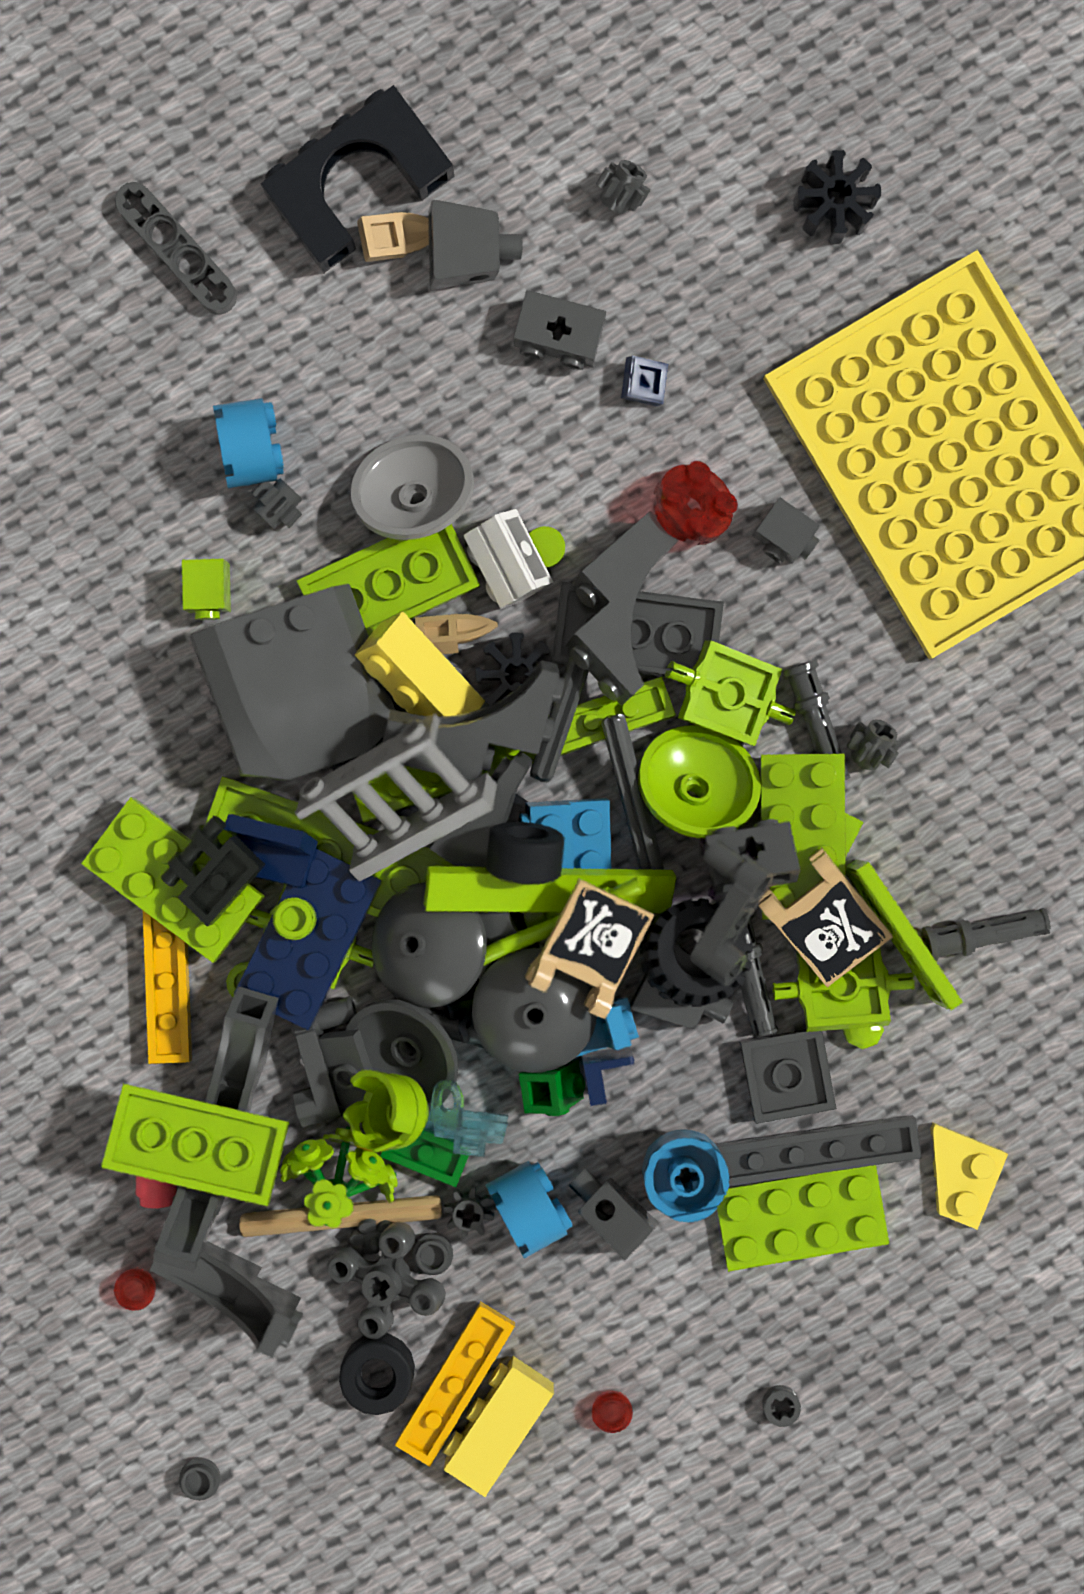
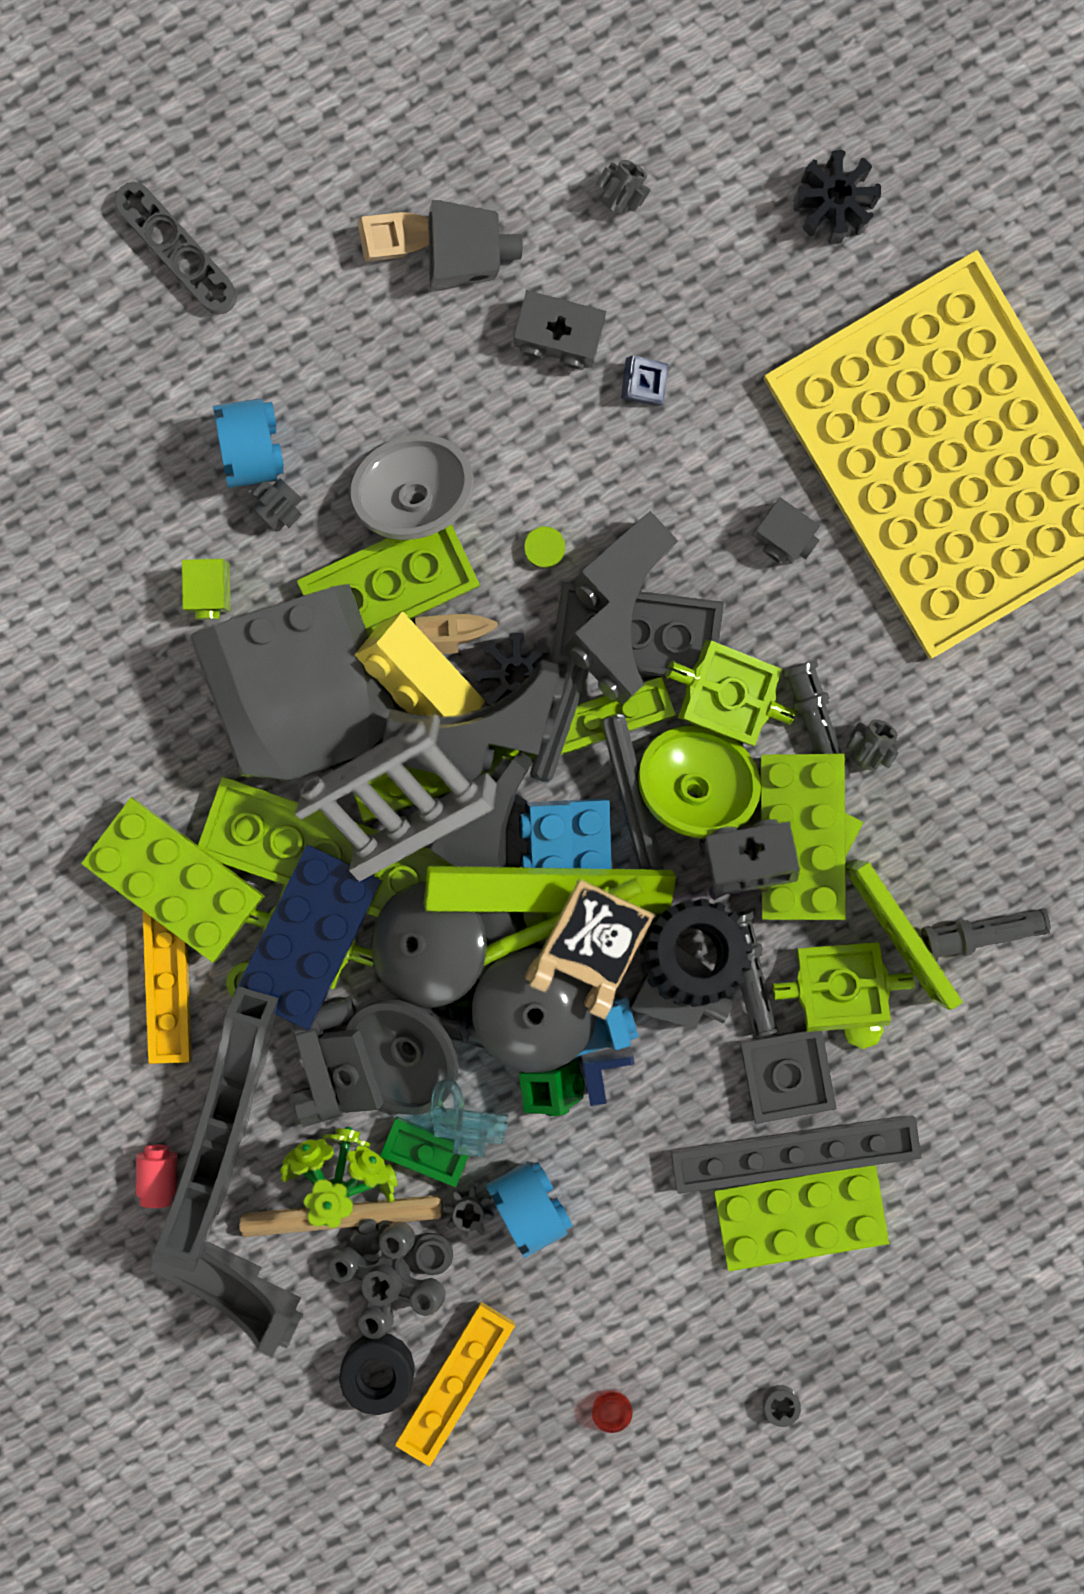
lime plate [101,1084,289,1206] -> none
clear red plate [114,1268,156,1311] -> none
pearl dark grey plate [161,816,266,927] -> none
dark grey plate [179,1458,221,1501] -> none
dark blue panel [224,814,318,888] -> none
black arch [260,85,455,273] -> none
lime tile [273,898,317,940] -> none
lime helmet [343,1070,429,1153] -> none
light yellow brick [442,1356,554,1497] -> none
white brick [463,509,553,609] -> none
black tyre [486,822,565,885] -> none
dark grey torso [568,1168,659,1260] -> none
dark azure brick [642,1129,729,1222] -> none
clear red plate [654,461,738,545] -> none
dark grey beam [690,840,773,986] -> none
flag [758,847,893,987] -> none
light yellow wing [930,1122,1008,1230] -> none

